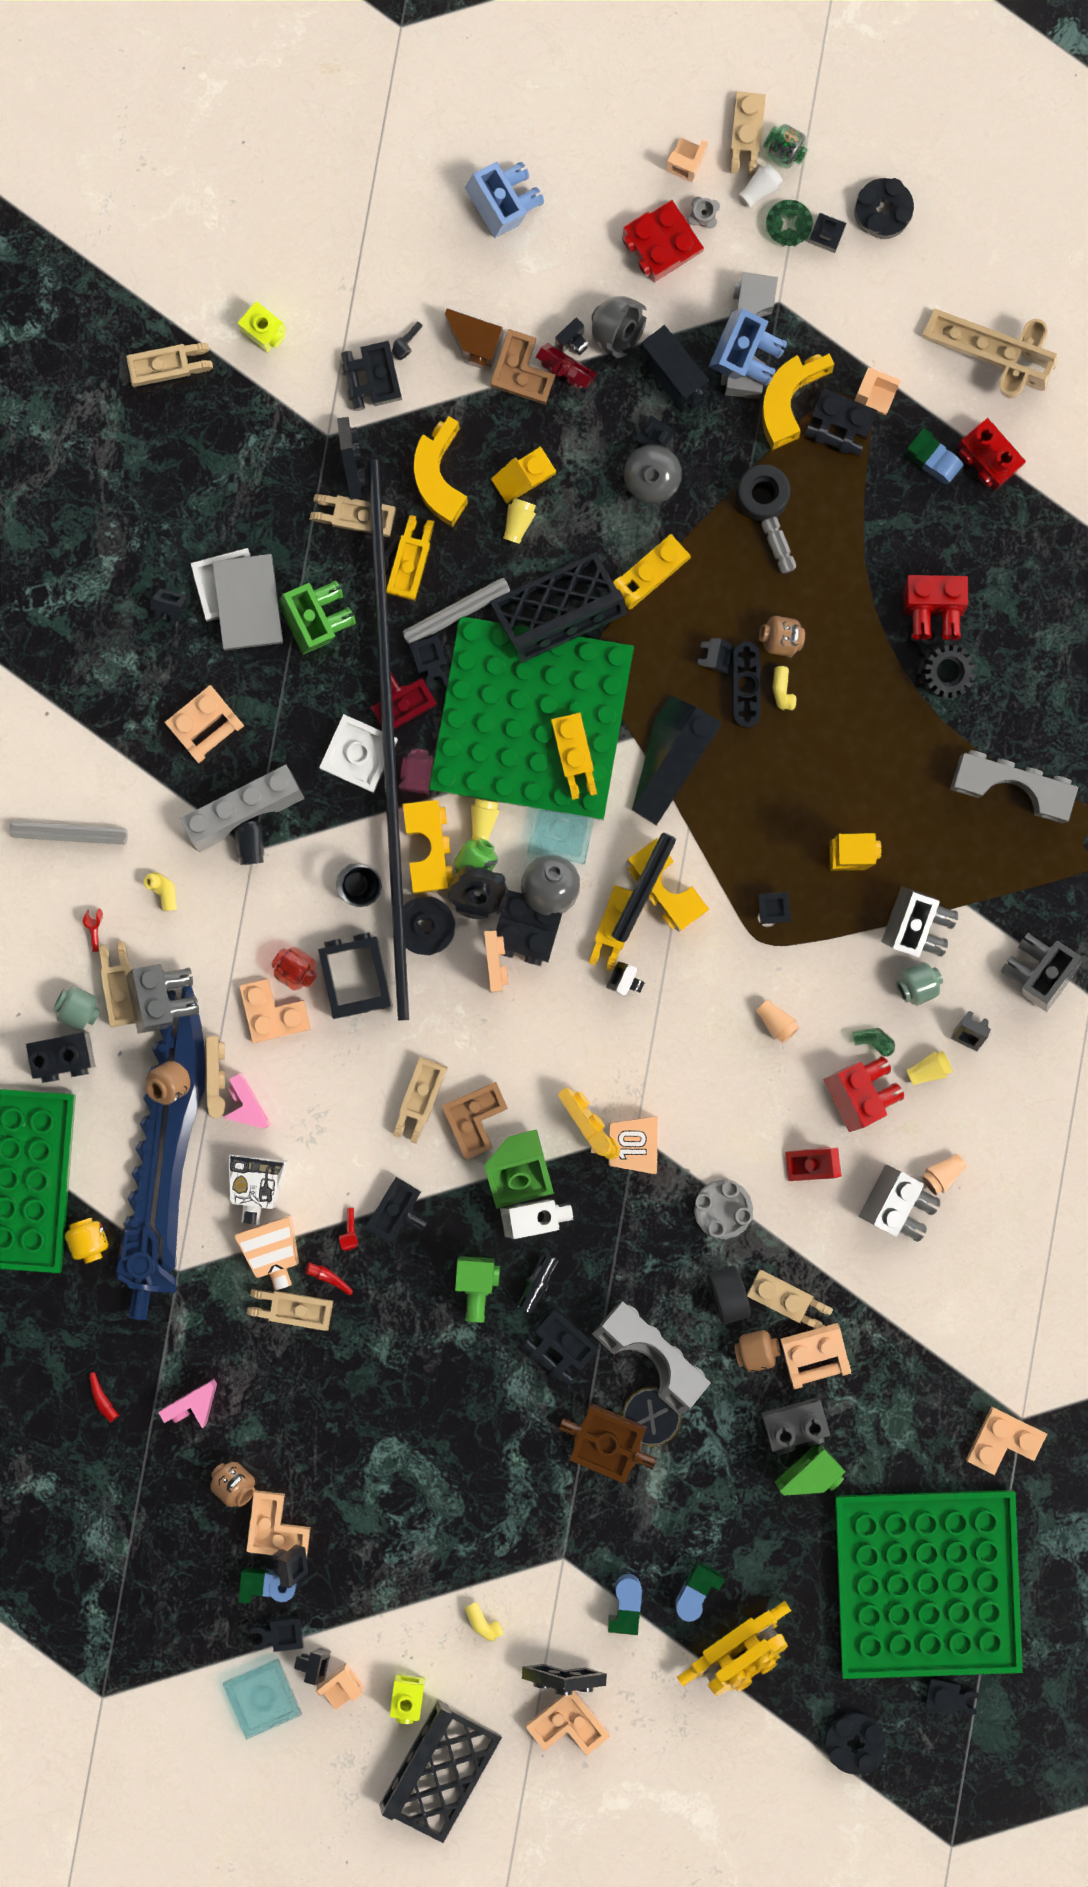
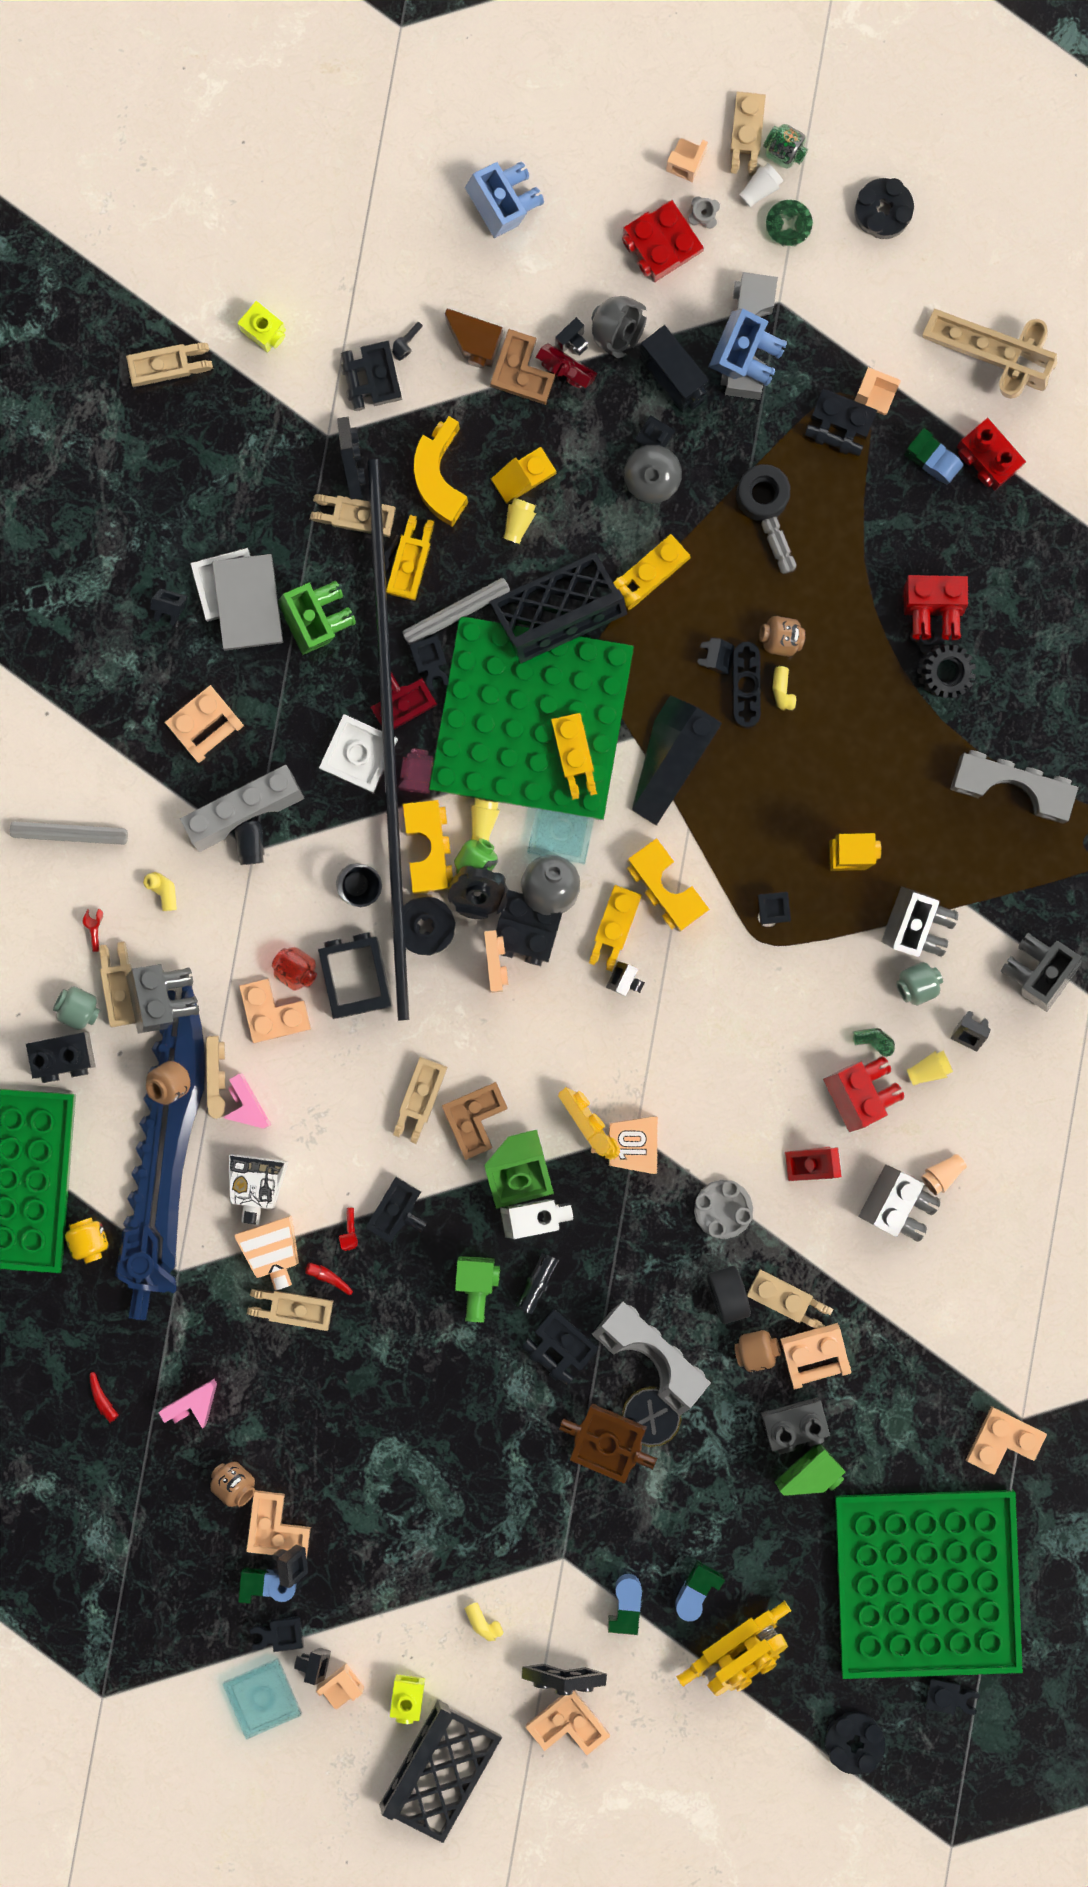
black axle [612,833,676,942] -> none
light nougat cone [756,999,799,1044] -> none
yellow arch [762,354,834,450] -> none
black tile [808,213,847,253] -> none

